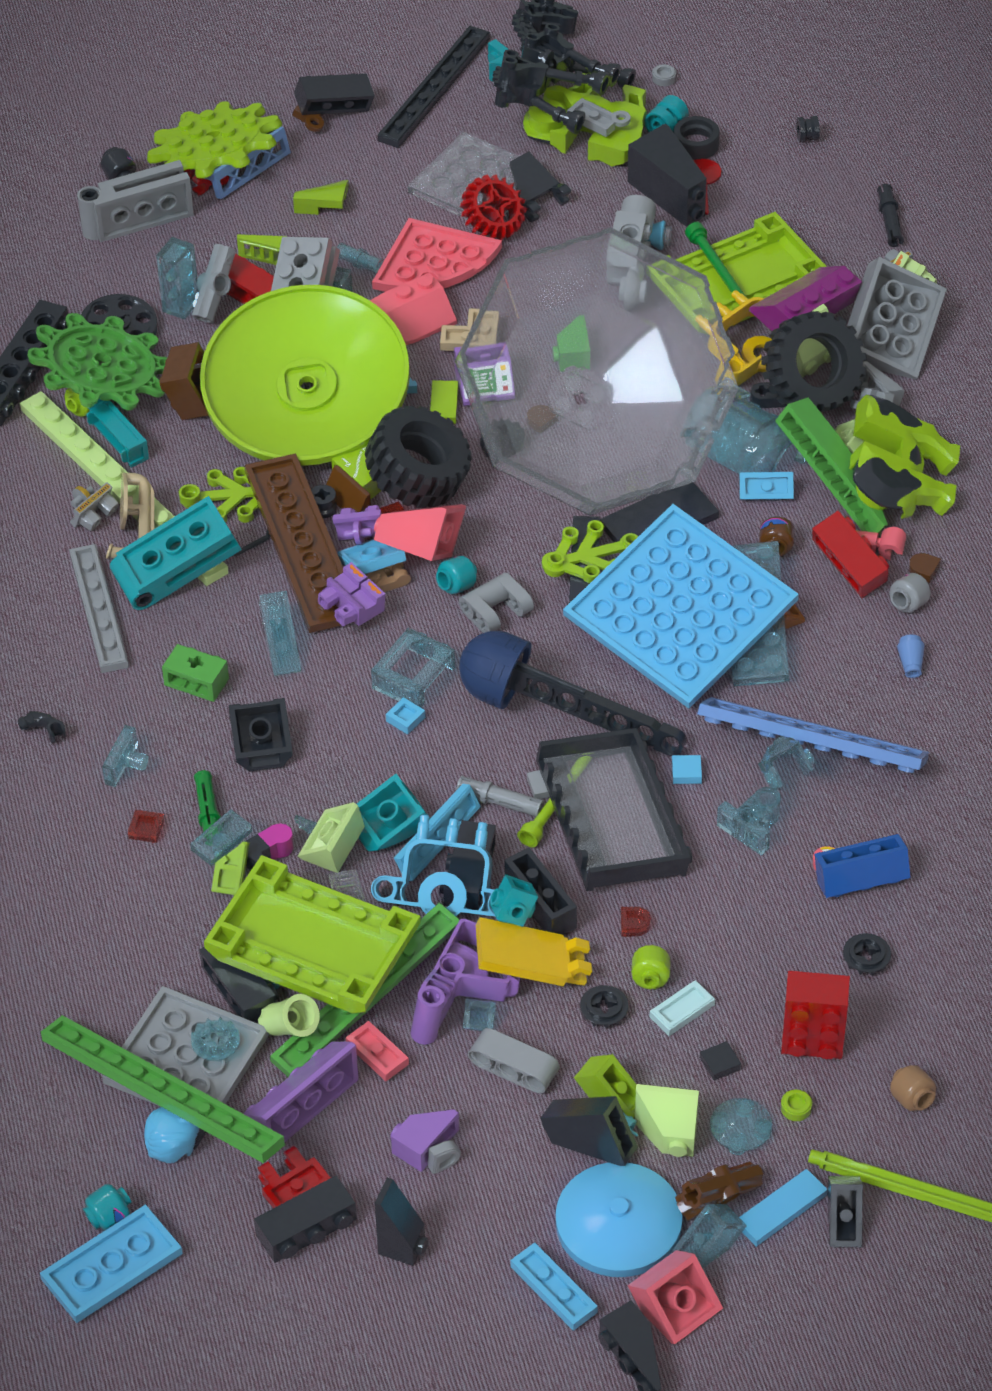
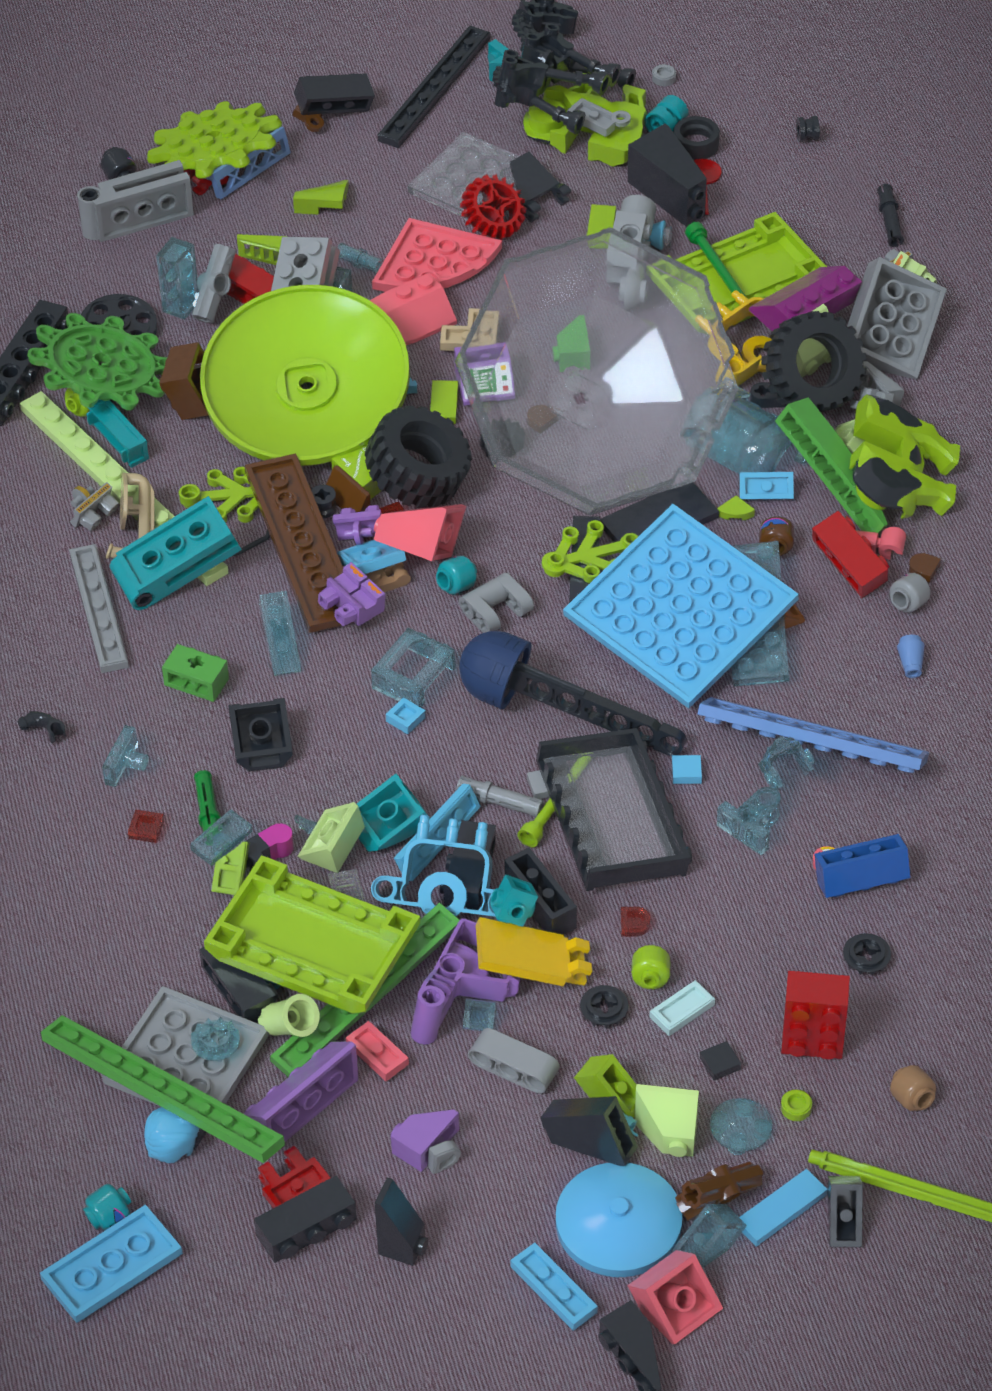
none -> lime tile [586,204,616,246]
none -> lime tile [717,495,755,520]

